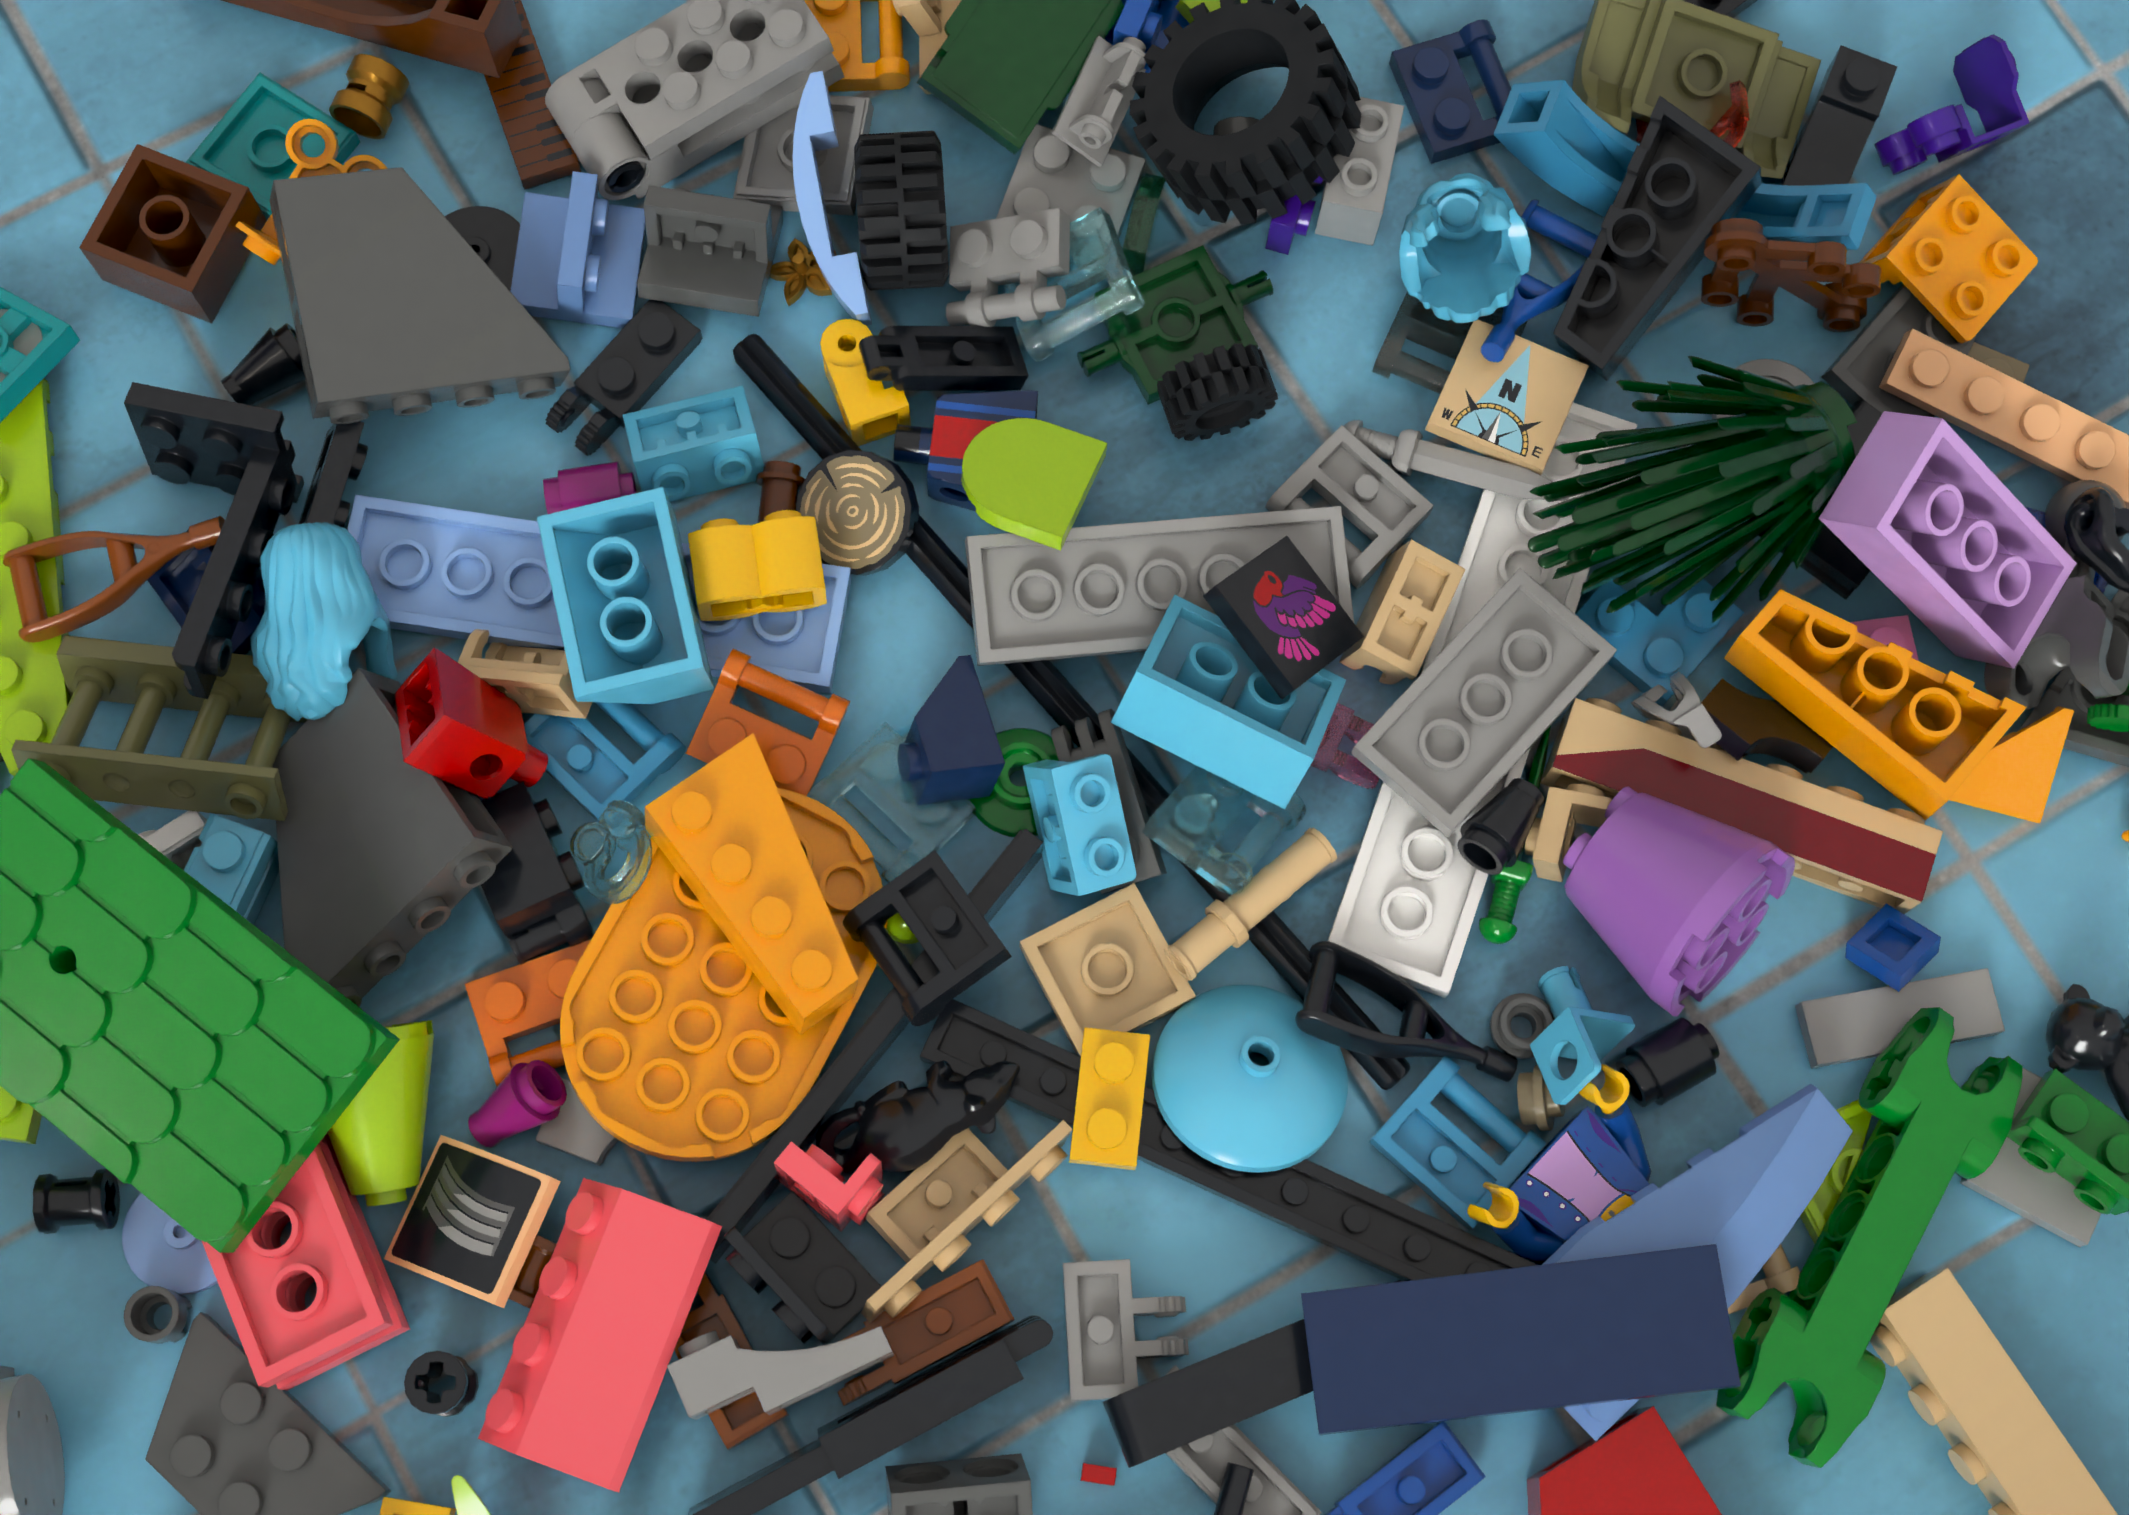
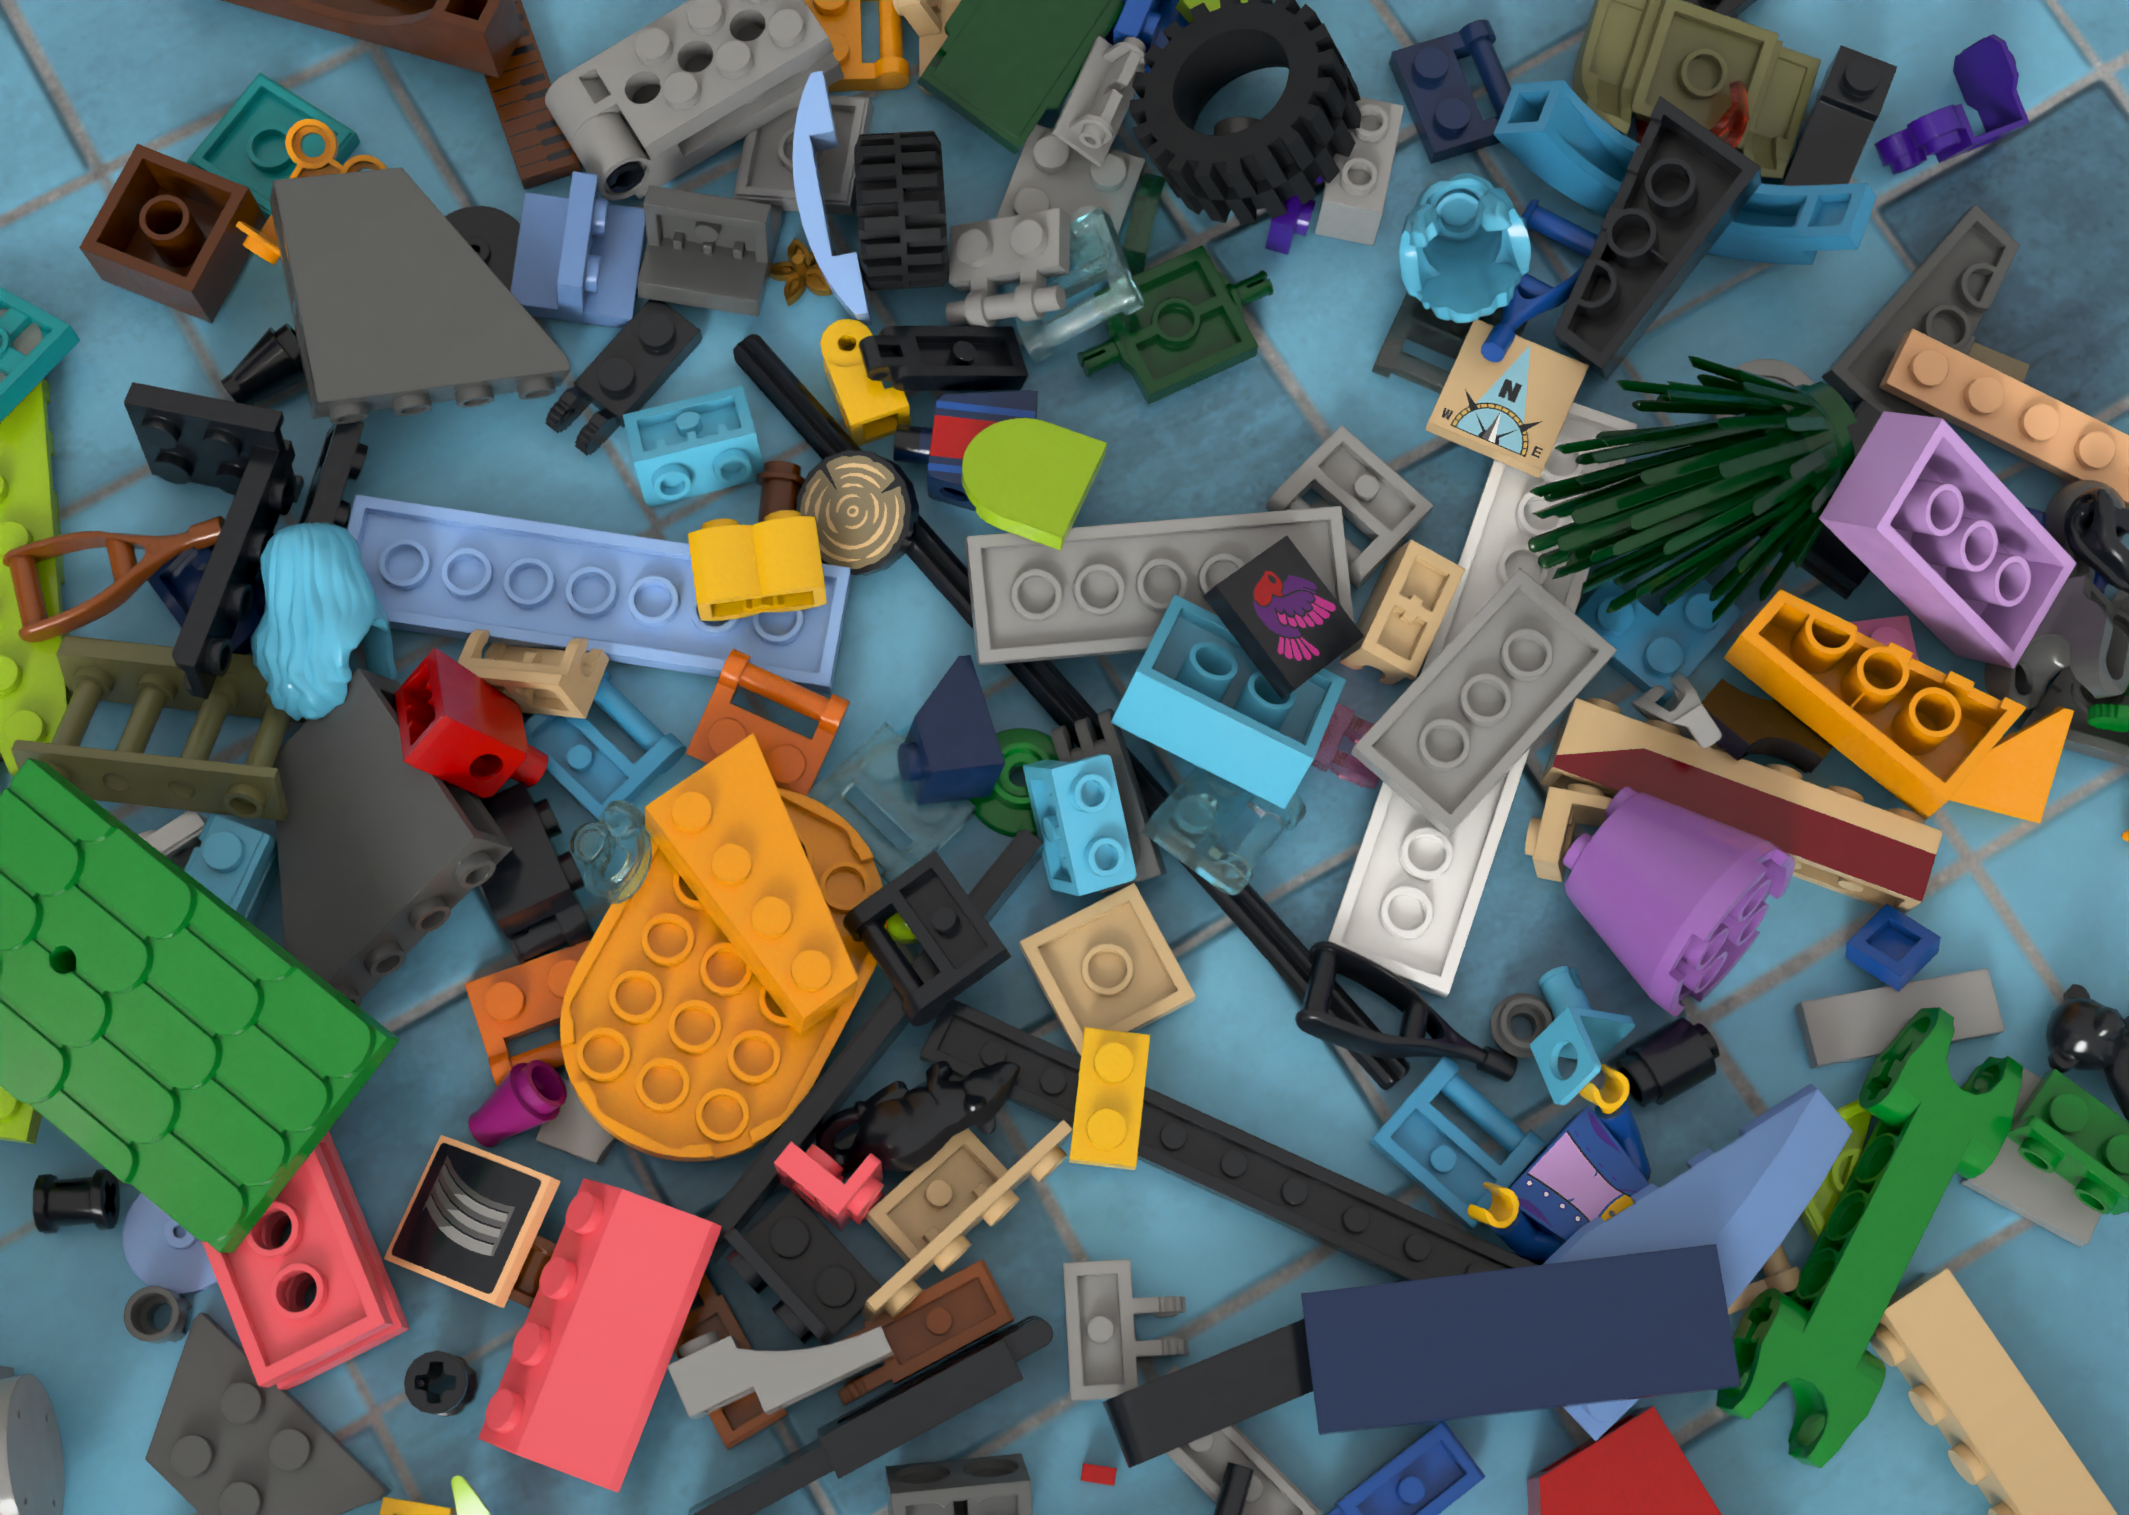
lime cone [328,1020,435,1206] -> none
pearl gold wheel [329,54,410,139] -> none
medium azure slope [537,487,714,704] -> none
magenta brick [543,461,637,514] -> none
medium azure dish [1151,985,1348,1172] -> none
black tyre [1157,343,1278,441] -> none
tan pin [1164,828,1337,981] -> none
light grey sword [1344,420,1570,501] -> none
black cone [1457,778,1544,875] -> none
green sword [1479,725,1551,944] -> none
dark tan plate [1517,1065,1565,1131] -> none
reddish brown plant [1701,218,1881,332] -> none
light orange bracket [1859,174,2038,344] -> none

